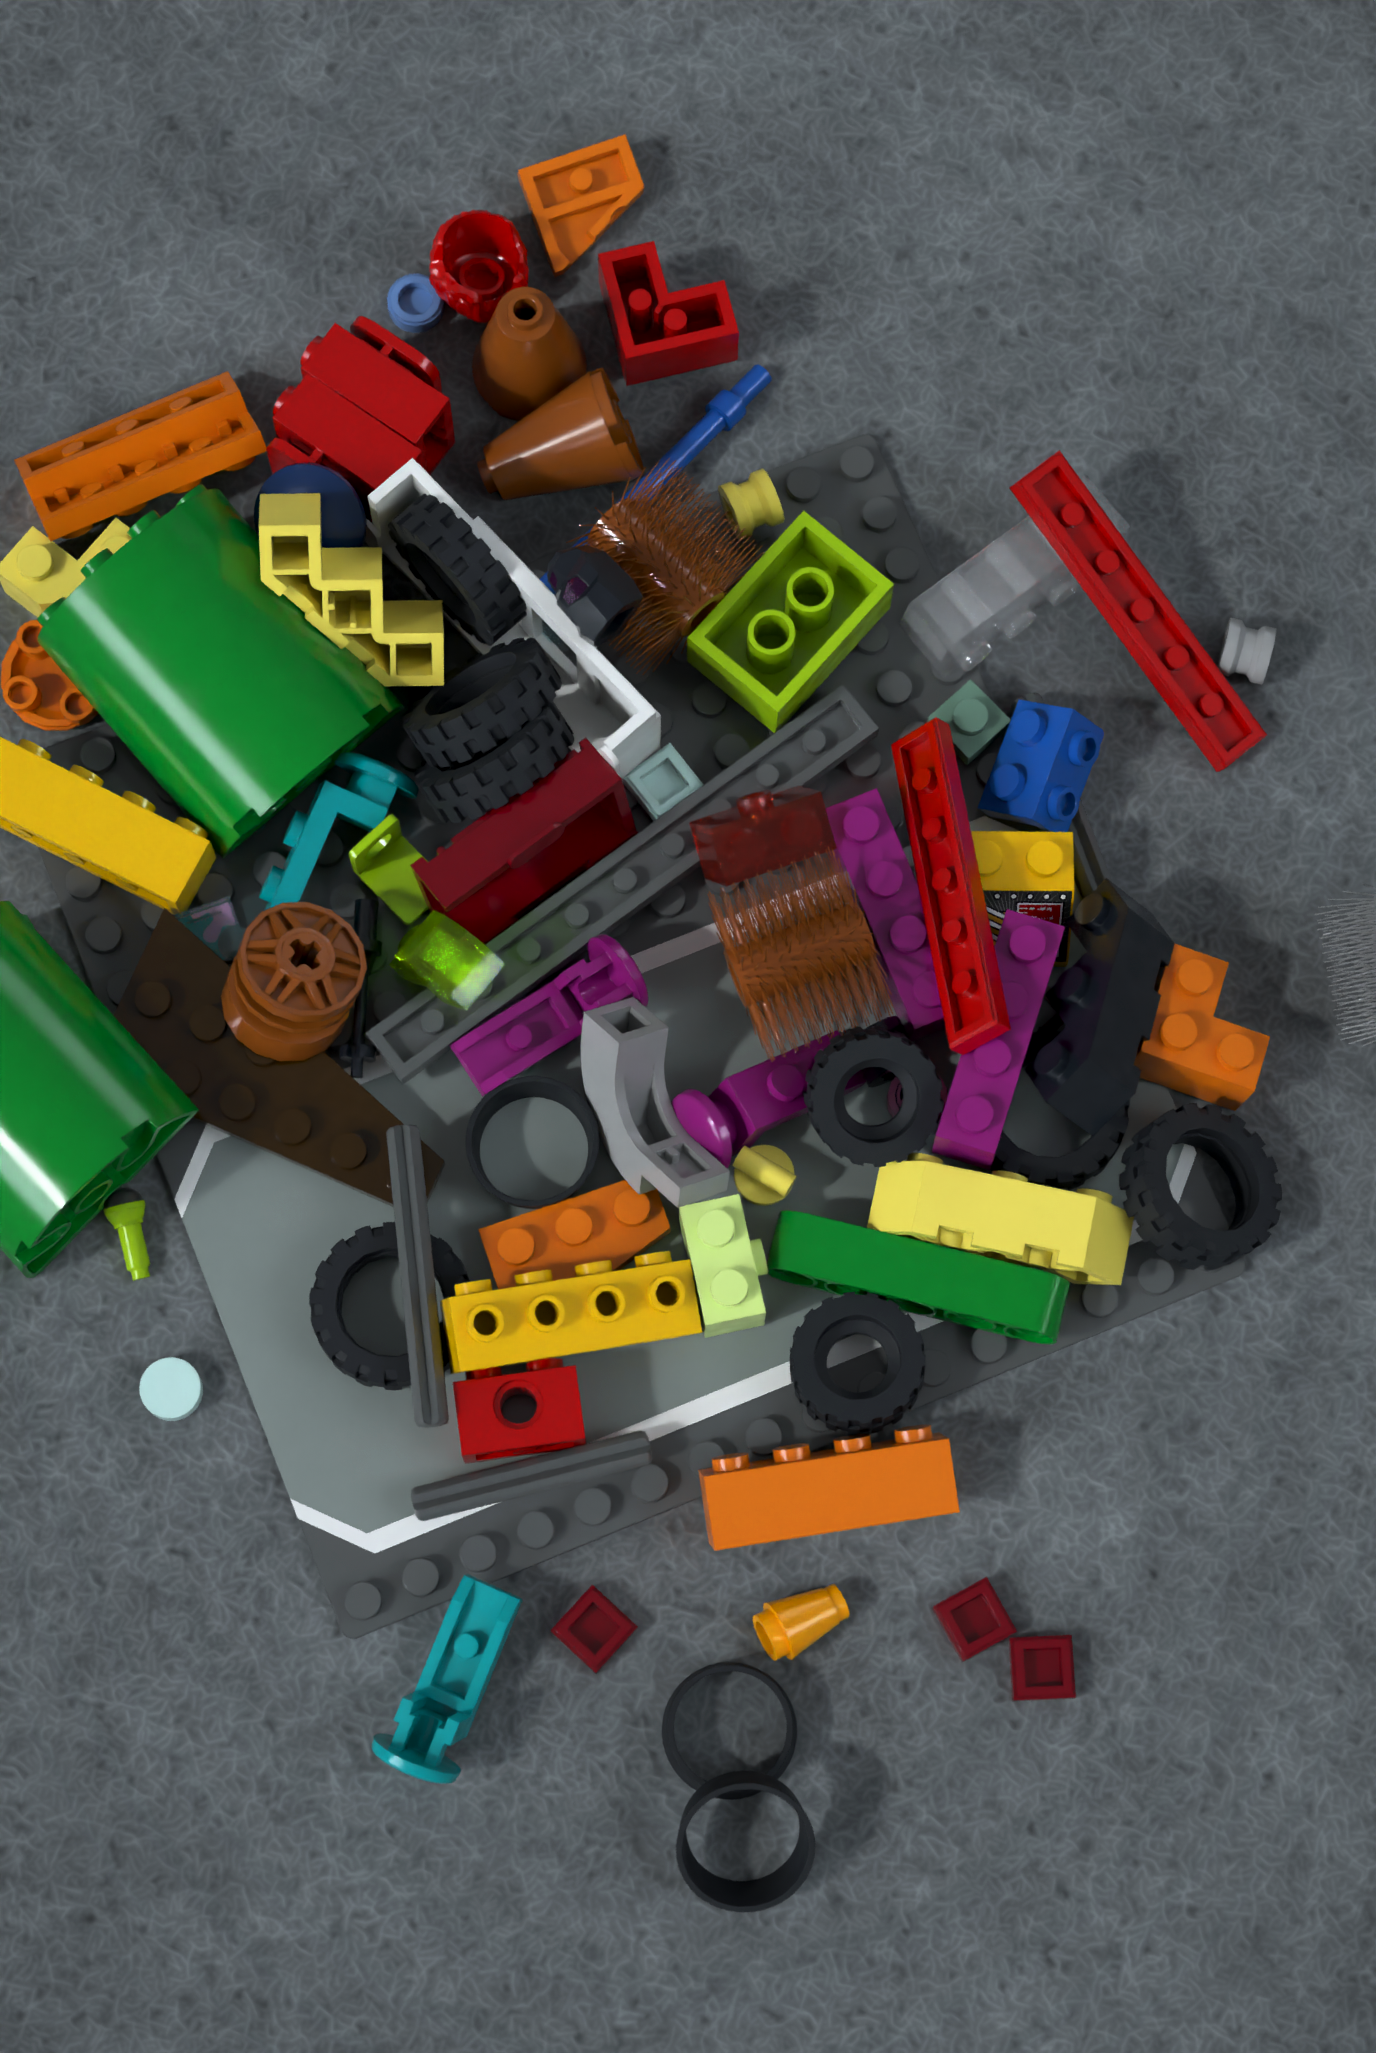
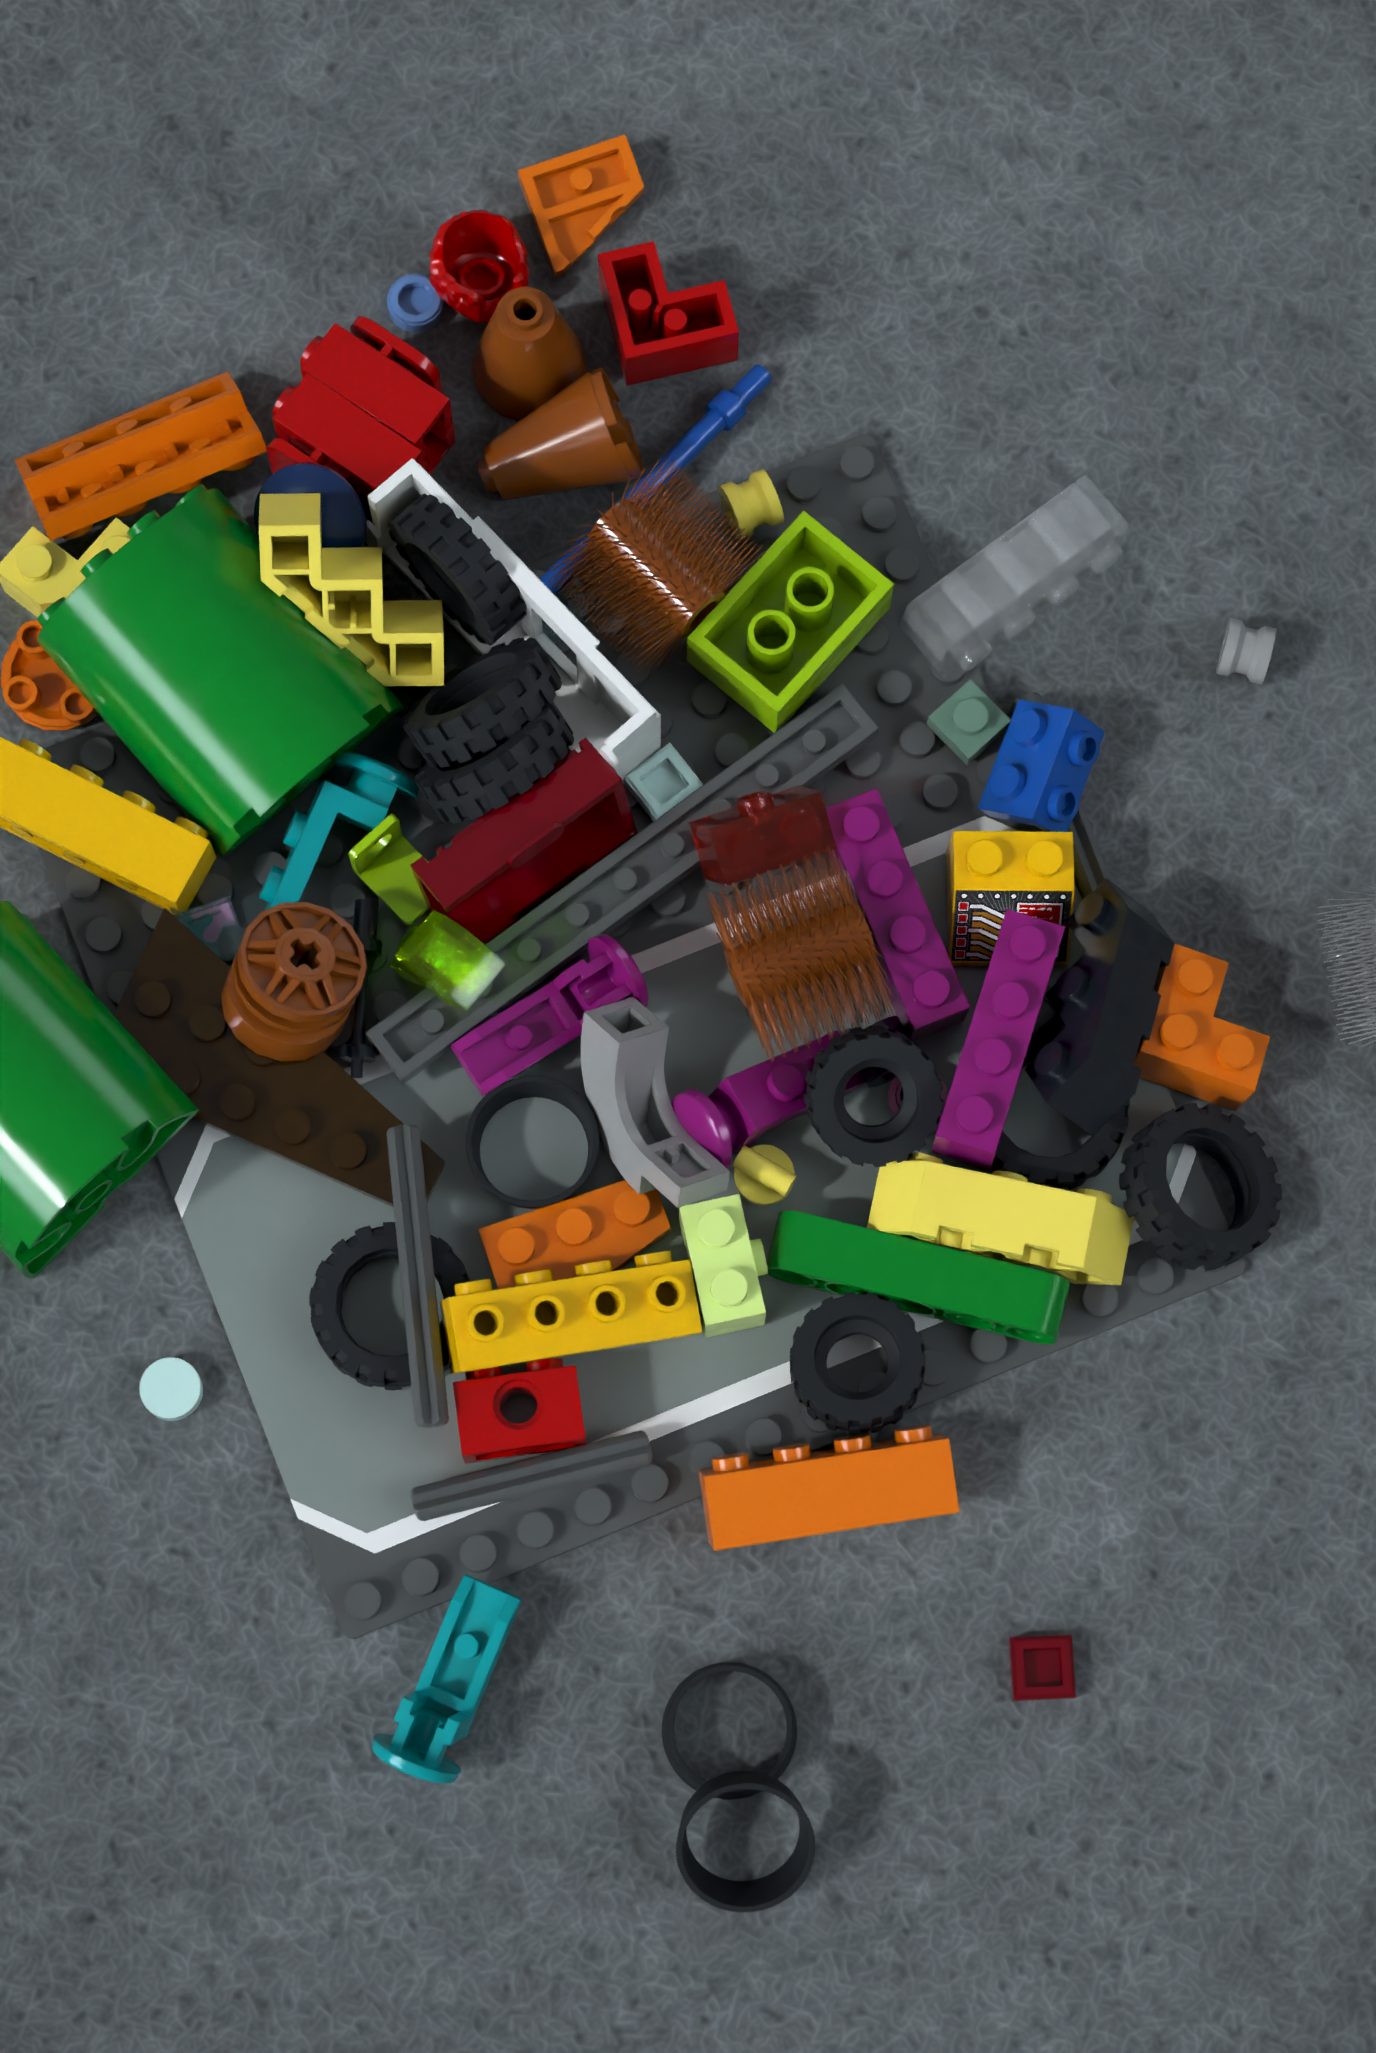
lime piece [103,1188,150,1281] -> none
black rock [547,545,643,647] -> none
dark red tile [550,1585,638,1674] -> none
light orange cone [753,1584,850,1661] -> none
red tile [891,717,1011,1055] -> none
dark red tile [932,1577,1017,1662] -> none
red tile [1009,450,1267,772] -> none

